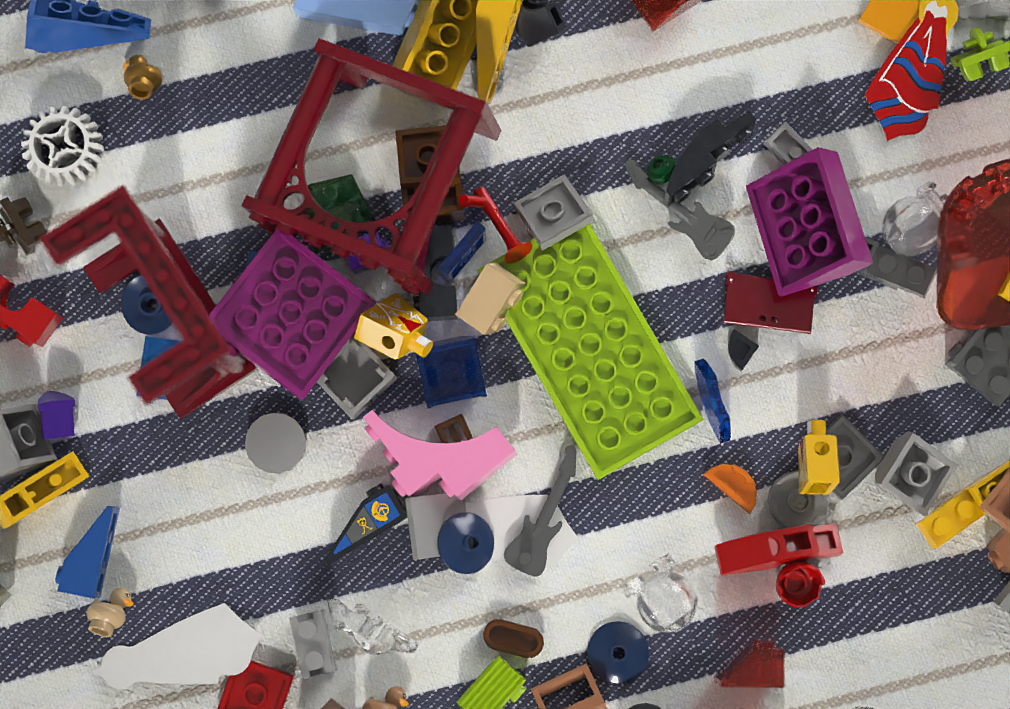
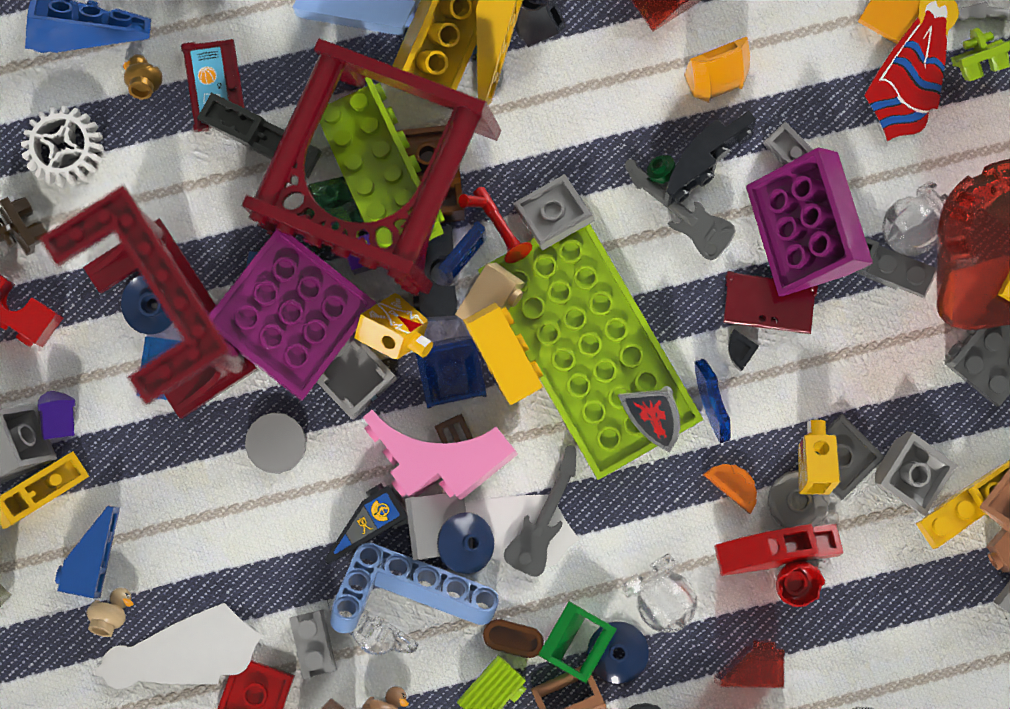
none -> door [181,39,245,132]
none -> pearl dark grey slope [197,92,322,178]
none -> lime bracket [320,77,445,248]
none -> medium blue beam [330,543,499,634]
none -> yellow wedge [463,303,543,405]
none -> green tile [538,601,617,683]
none -> shield [618,386,680,453]
none -> light orange slope [684,37,750,103]

